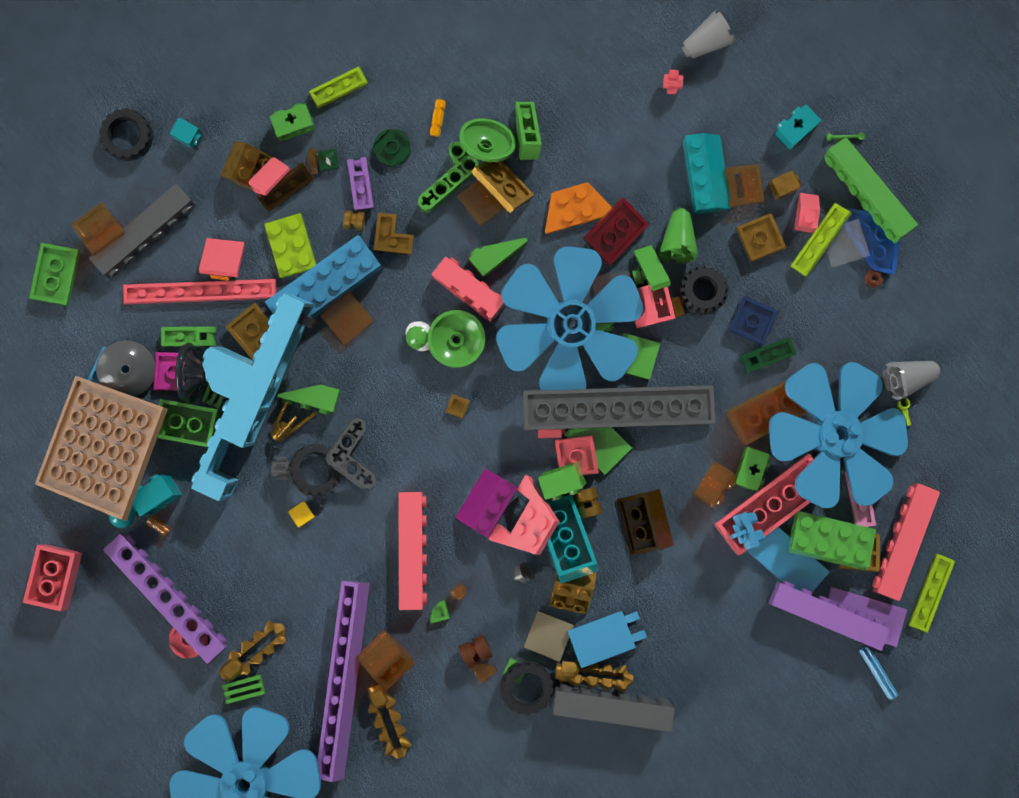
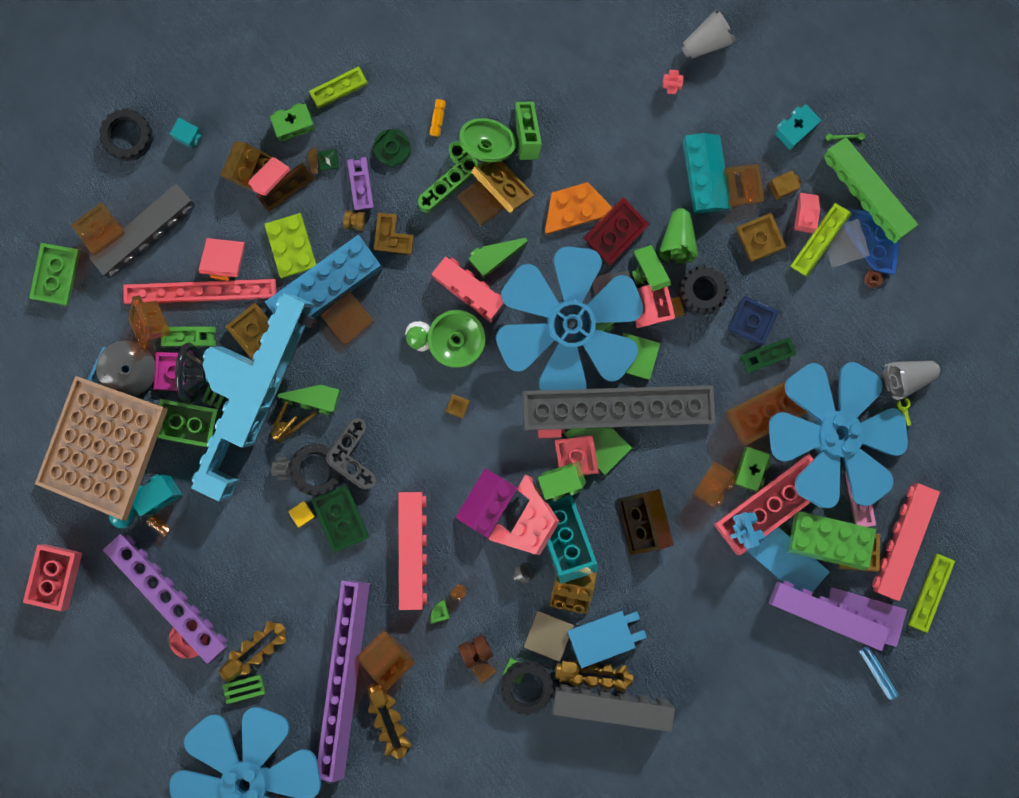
pearl gold wheel [573,487,603,519] -> none
none -> clear orange bracket [128,295,170,349]
none -> dark green plate [311,484,370,553]

